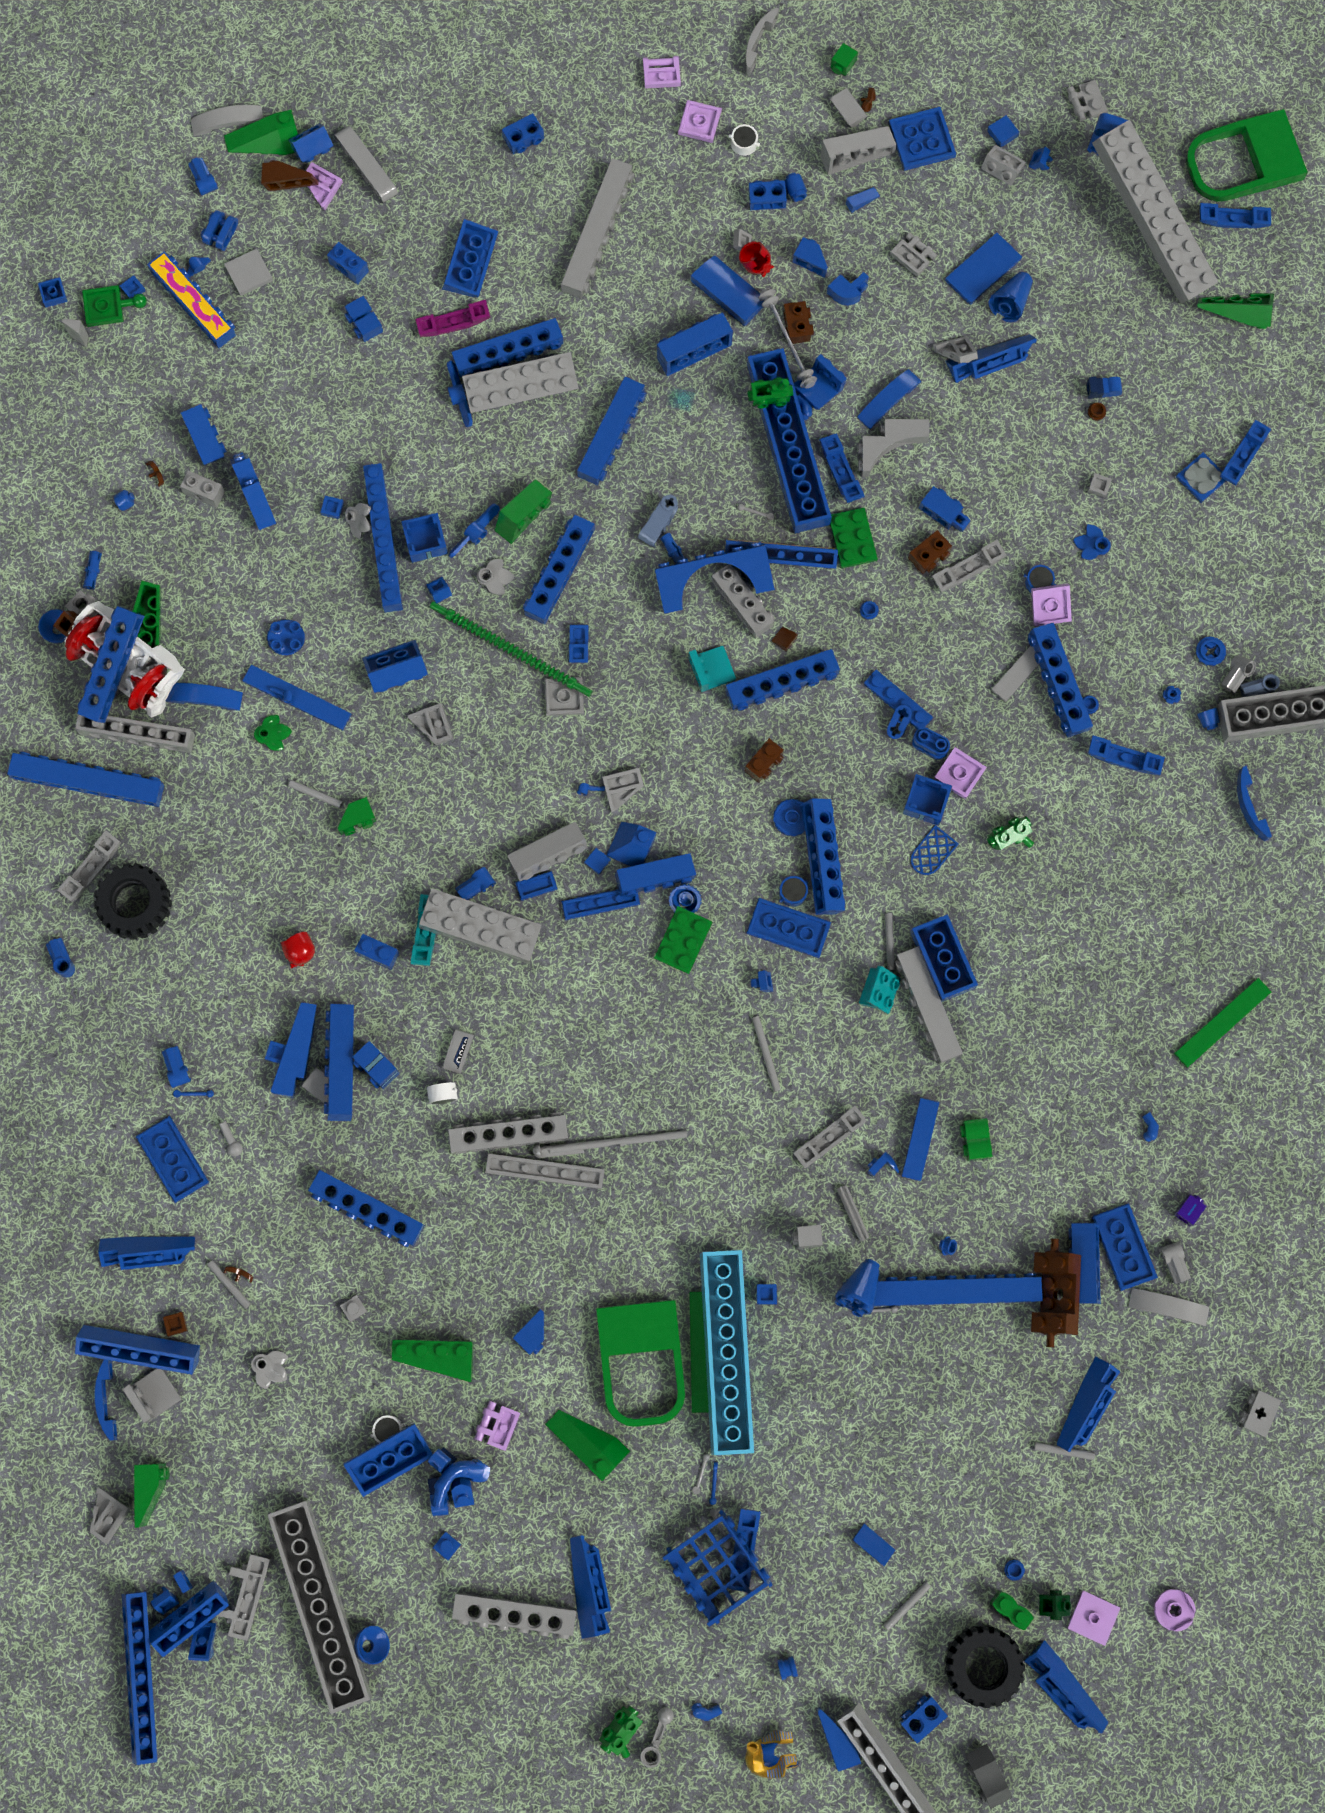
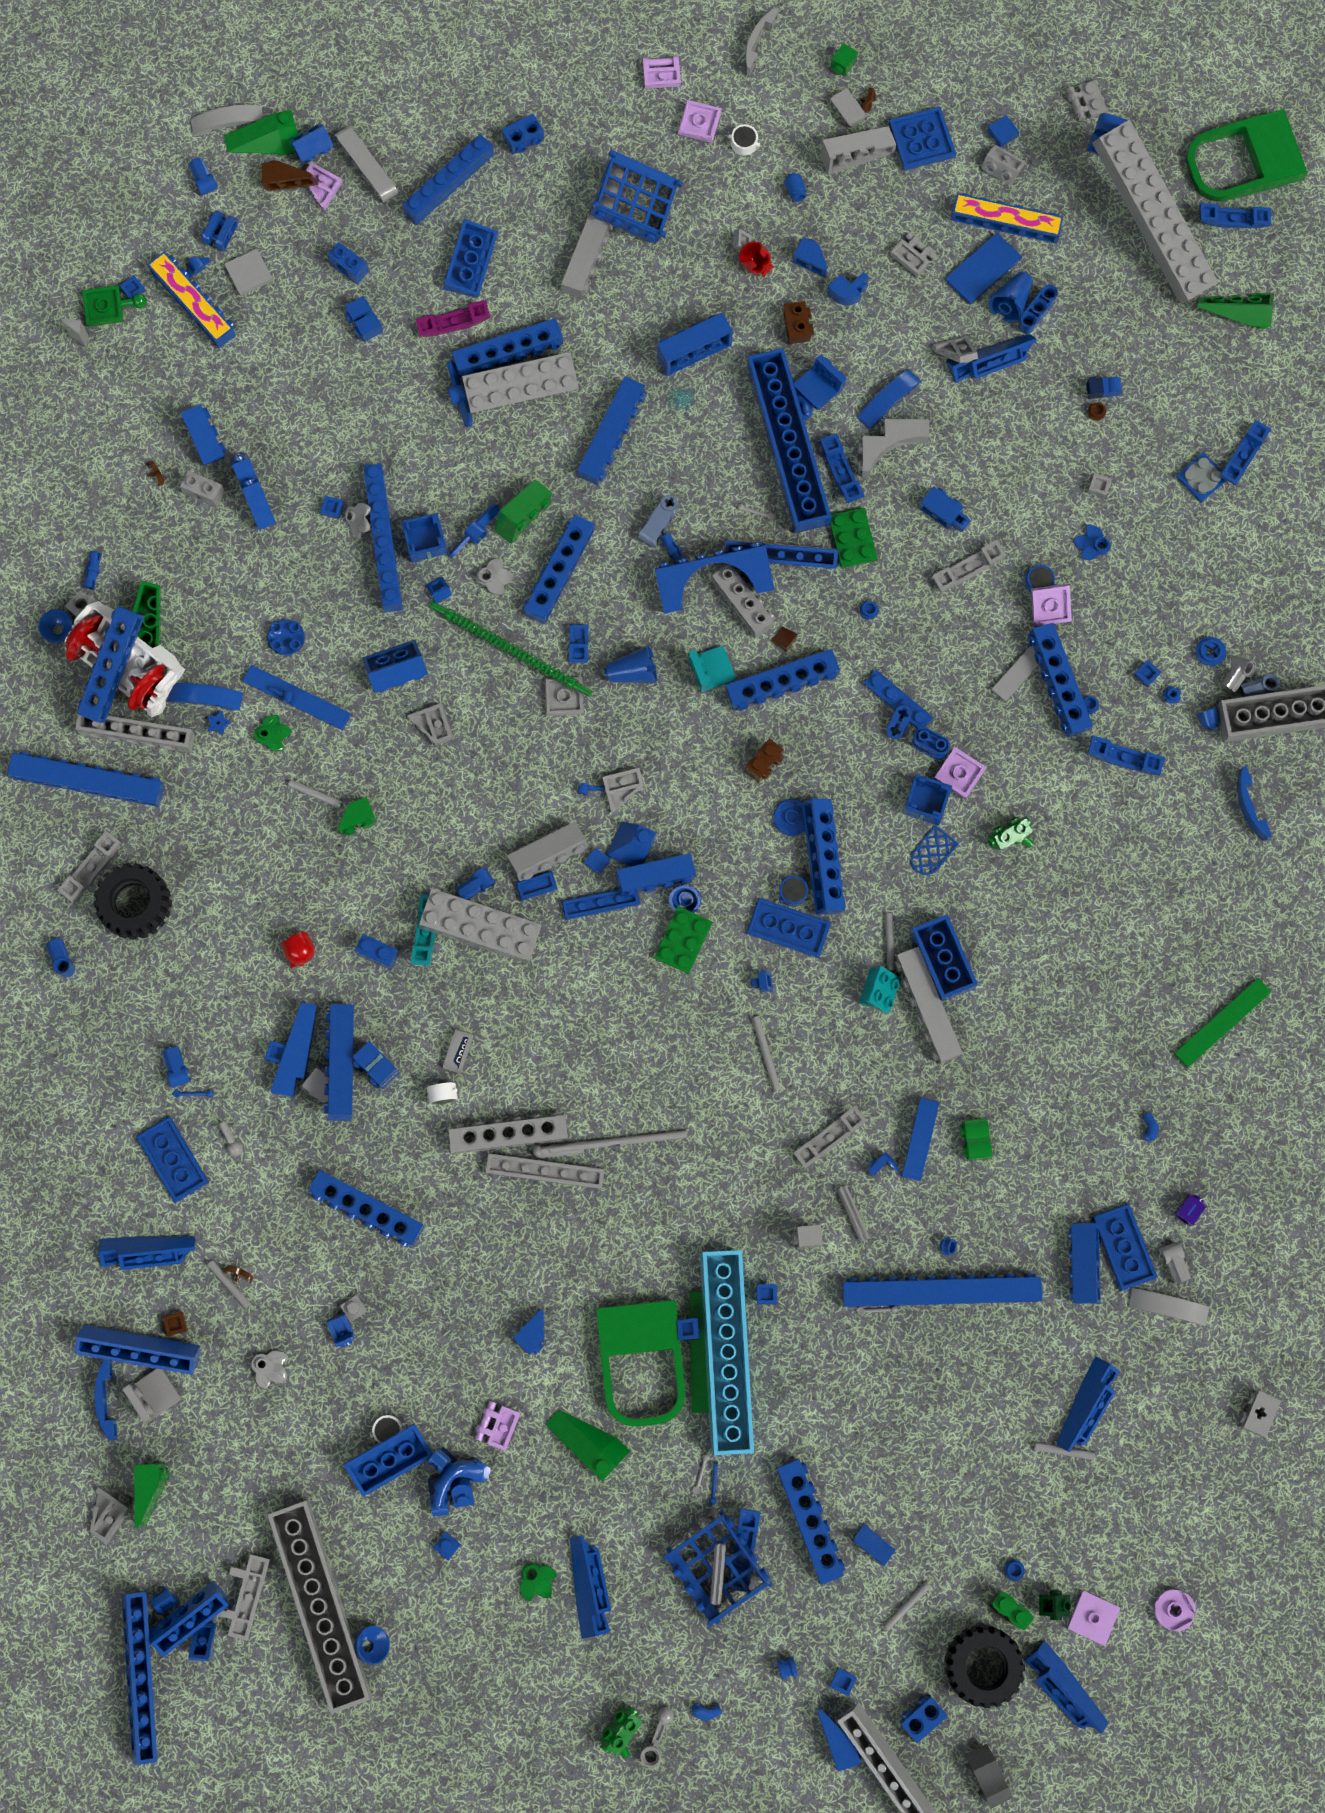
blue piece [38,277,68,307] -> none
reddish brown brick [53,611,78,637] -> none
blue piece [114,490,135,511] -> none
blue tile [173,1570,193,1593] -> none
green wedge [392,1340,474,1383] -> none
light grey brick [452,1593,577,1639] -> none
blue slope [691,256,764,326] -> none
pearl gold piece [745,1730,798,1779] -> none
green brick [747,377,793,409] -> none
blue brick [748,180,787,211] -> none
light grey axle [759,288,817,389] -> none
blue cone [835,1259,880,1317] -> none
blue piece [846,187,880,213] -> none
reddish brown brick [908,530,952,575] -> none
blue tile [1029,146,1053,170] -> none
reddish brown brick [1031,1239,1081,1348] -> none
none -> blue plate [207,711,231,735]
none -> blue bracket [326,1313,355,1348]
none -> blue brick [402,134,494,226]
none -> green plate [520,1563,557,1602]
none -> blue window [590,150,683,244]
none -> blue cone [604,646,657,684]
none -> blue tile [677,1318,701,1340]
none -> light grey axle [710,1543,726,1605]
none -> blue brick [776,1459,845,1585]
none -> blue plate [829,1667,857,1696]
none -> brick [951,193,1063,244]
none -> blue beam [1018,285,1058,334]
none -> blue plate [1134,660,1161,687]

